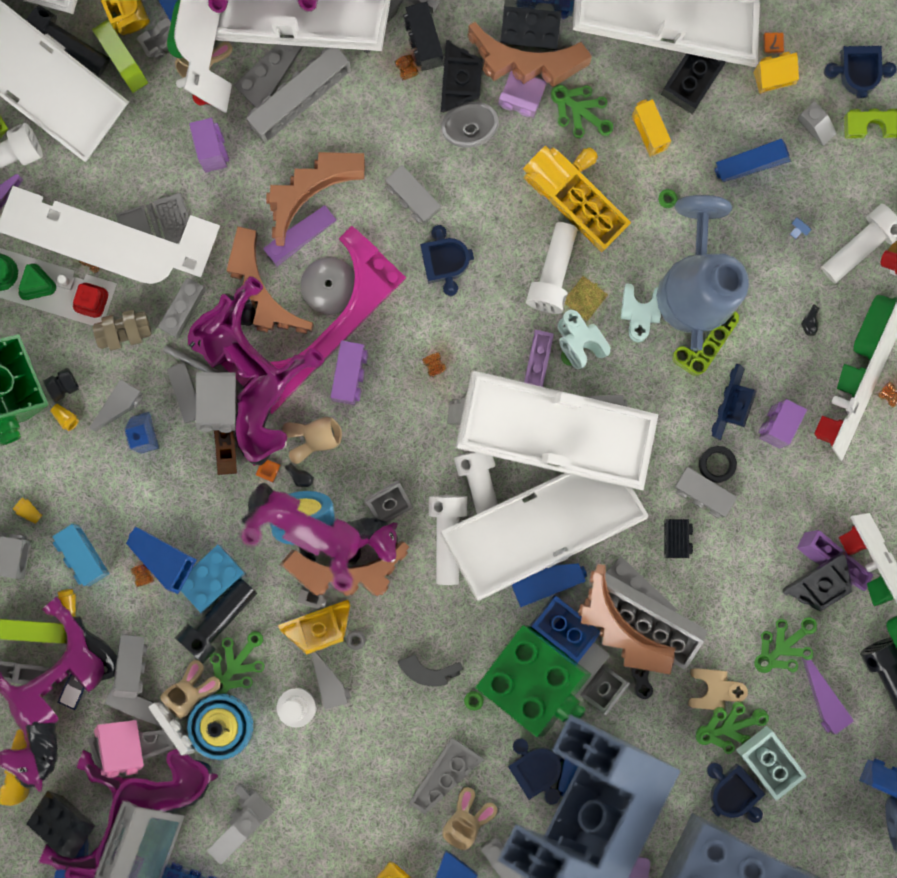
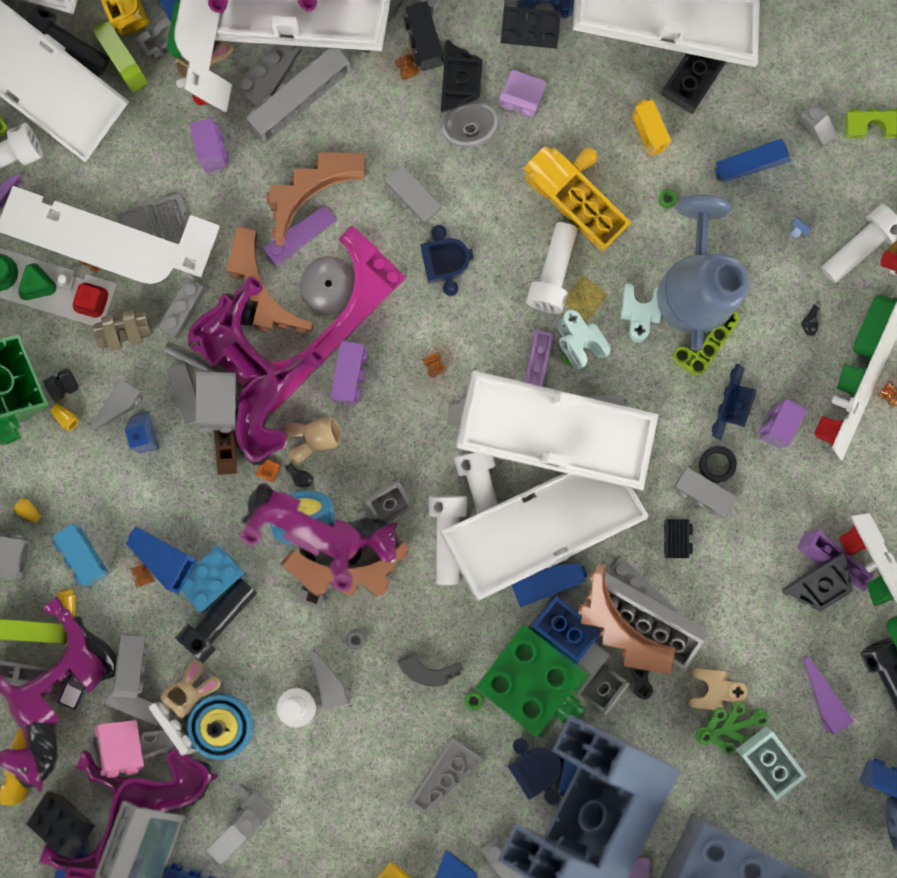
bright green plant [210,631,265,694] -> none
yellow wing [278,600,351,655] -> none
tan piece [442,787,498,850] -> none
nougat arch [467,22,592,87] -> none
bright green plant [550,85,614,139] -> none
dark blue piece [707,762,766,823] -> none
yellow slope [753,52,799,93] -> none
bright green plant [754,617,817,673] -> none
orange tile [764,33,784,53] -> none
dark blue piece [824,46,897,98] -> none

